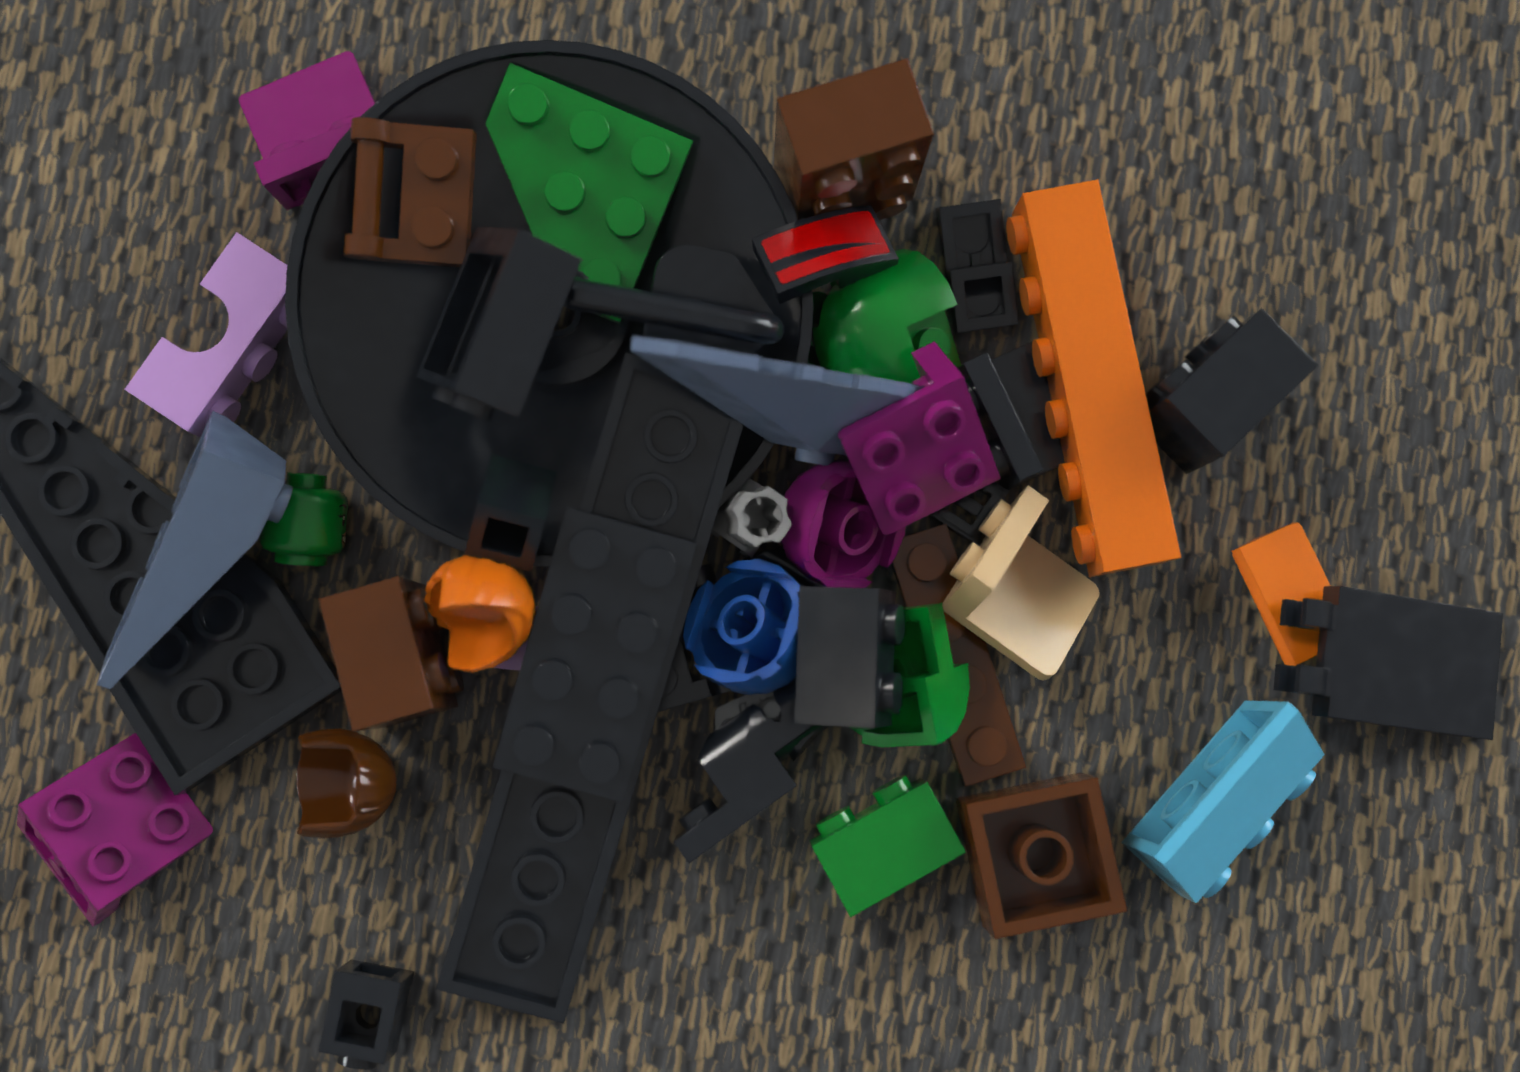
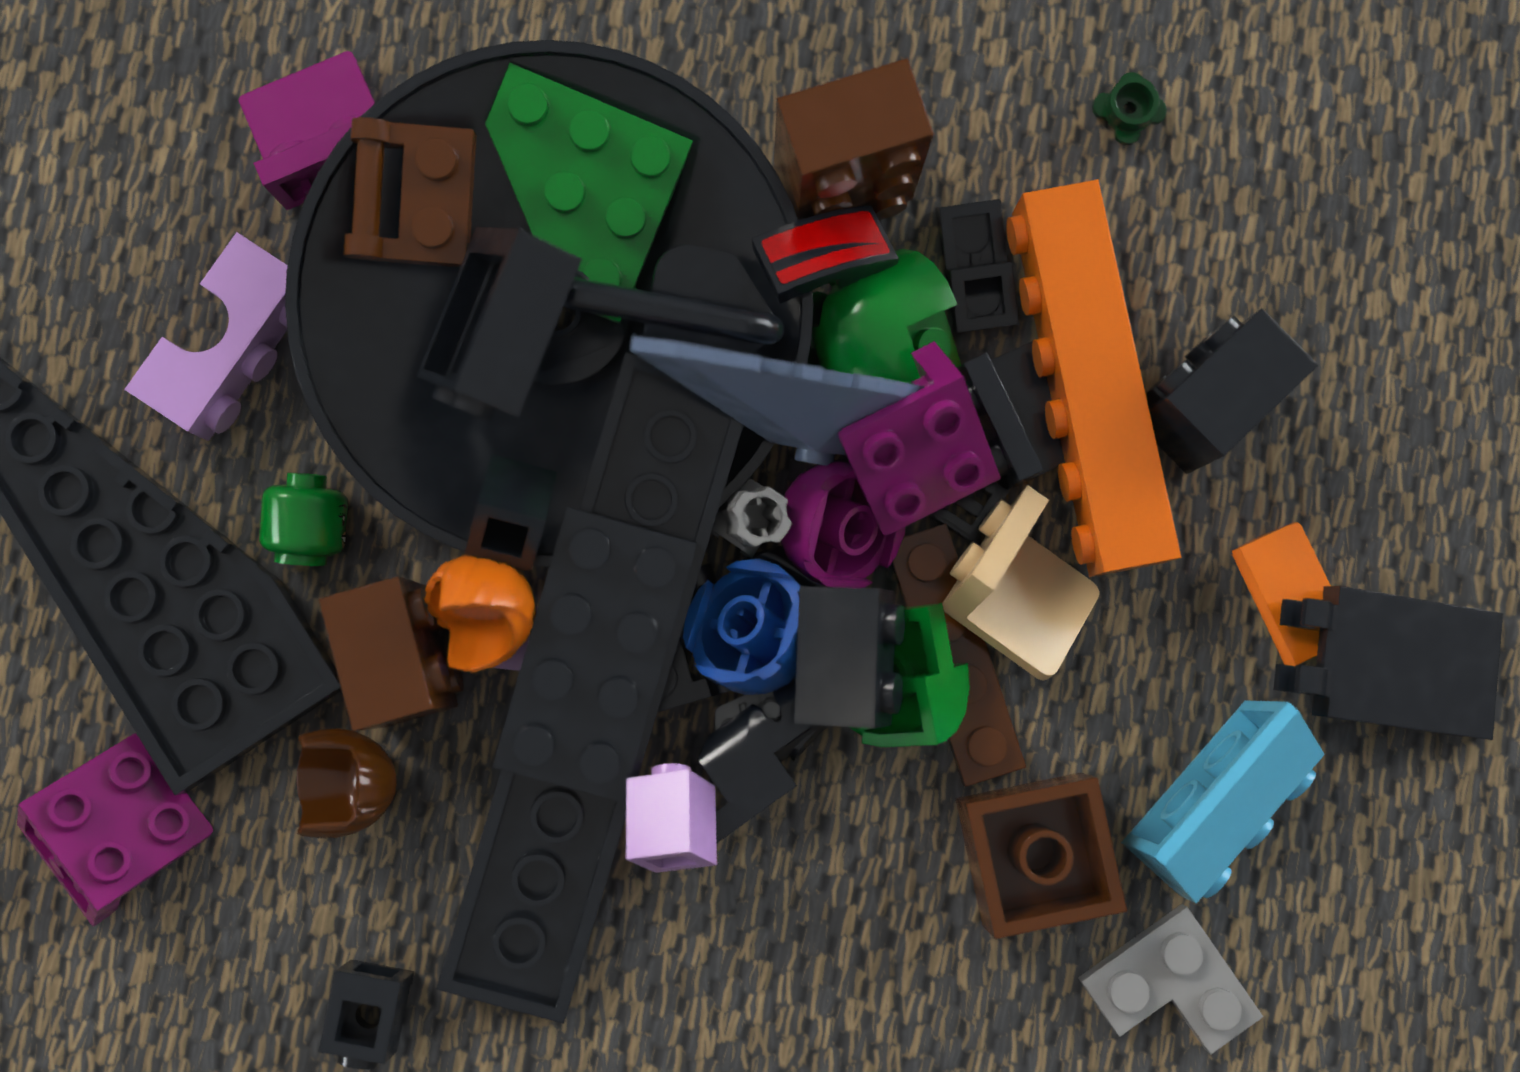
sand blue wedge [97,411,293,689] -> none
green brick [809,774,966,918] -> none
none -> lavender brick [626,763,717,873]
none -> light grey plate [1078,904,1264,1054]
none -> dark green plate [1092,72,1167,145]

